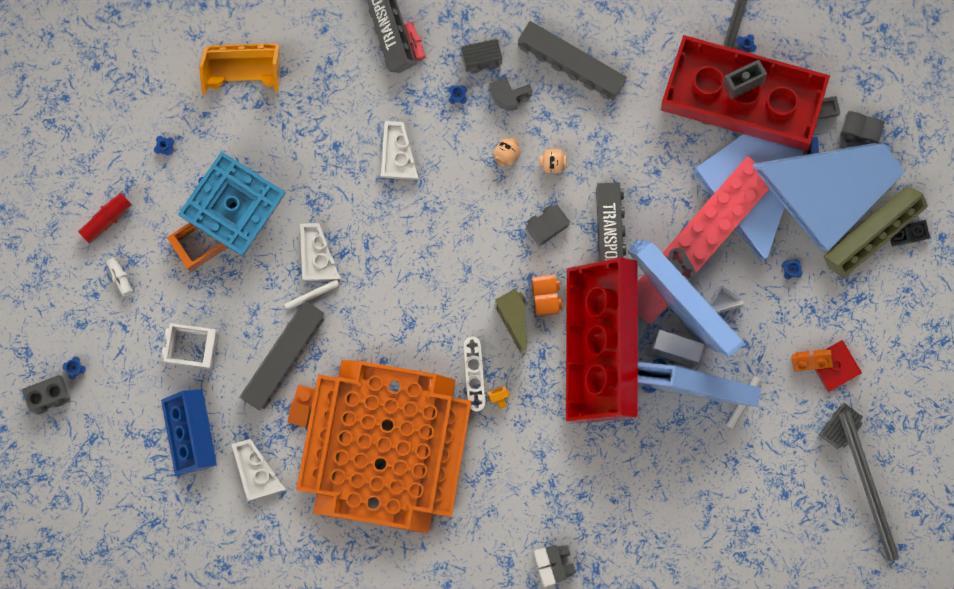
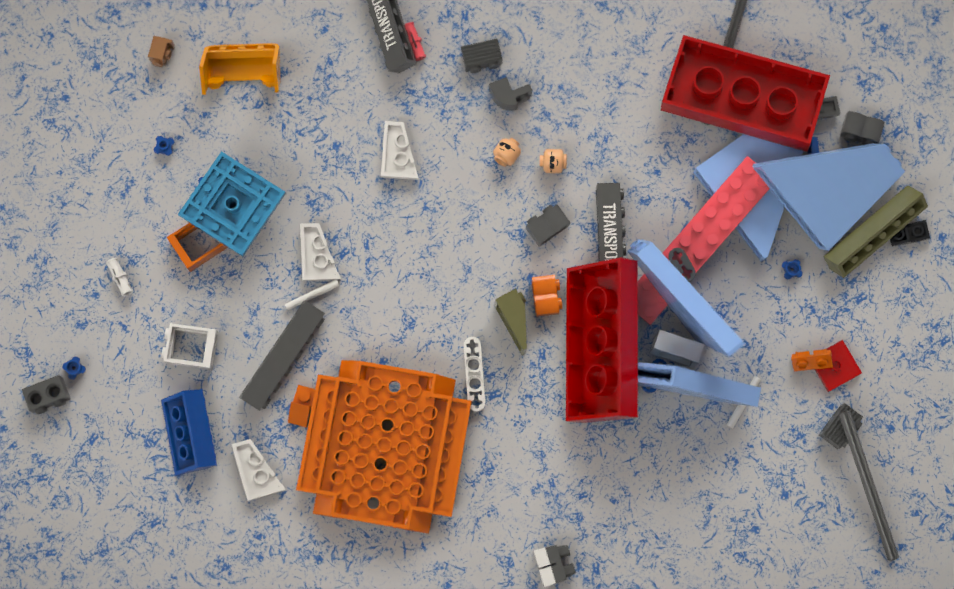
red piece [78,192,132,244] -> none
blue plate [449,86,467,104] -> none
light orange tile [487,385,510,409] -> none
dark grey brick [518,21,627,101] -> none
white slope [709,284,744,314] -> none
dark grey brick [723,60,767,99] -> none
blue plate [736,34,757,53] -> none
none -> medium nougat brick [148,36,175,67]

